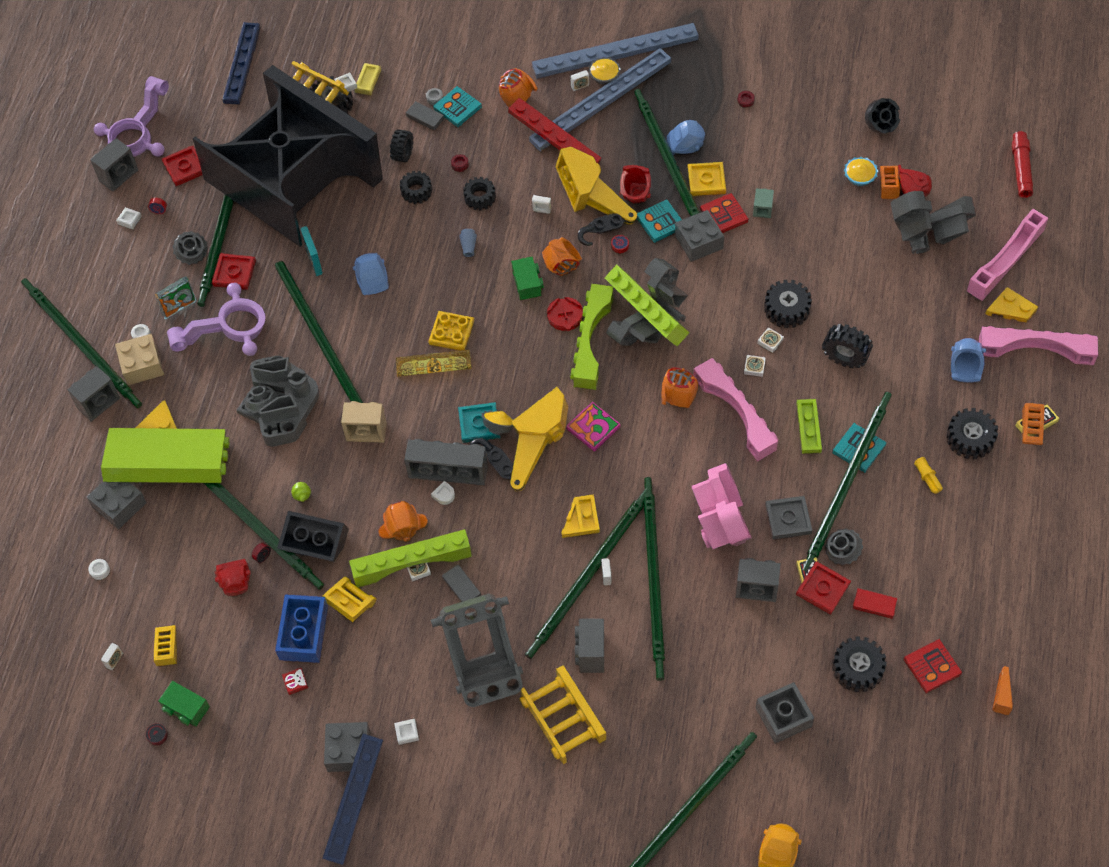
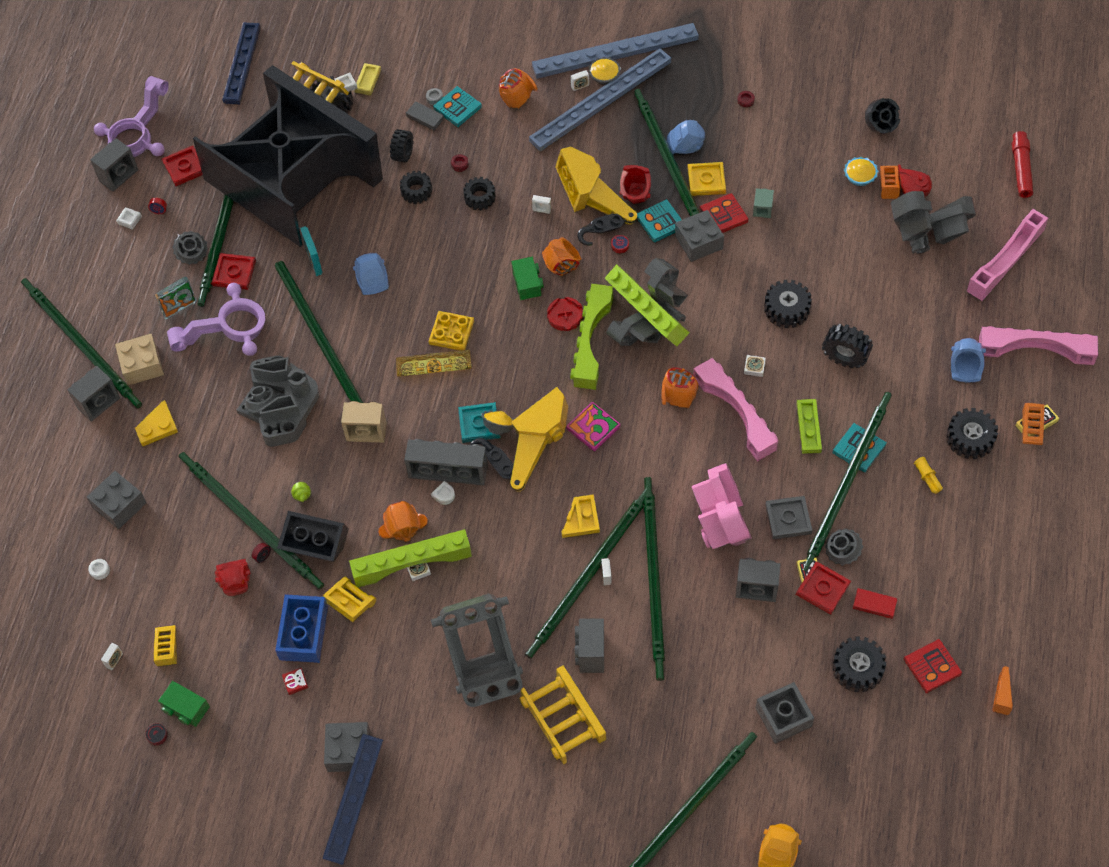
lime brick [101,428,230,483] -> none
white tile [131,324,151,339] -> none
white tile [394,719,419,745] -> none
dark grey tile [442,565,481,602] -> none
sand blue cone [459,229,477,257] -> none
red plate [508,98,601,164] -> none
tile [757,328,784,353] -> none
yellow wing [986,287,1038,323] -> none

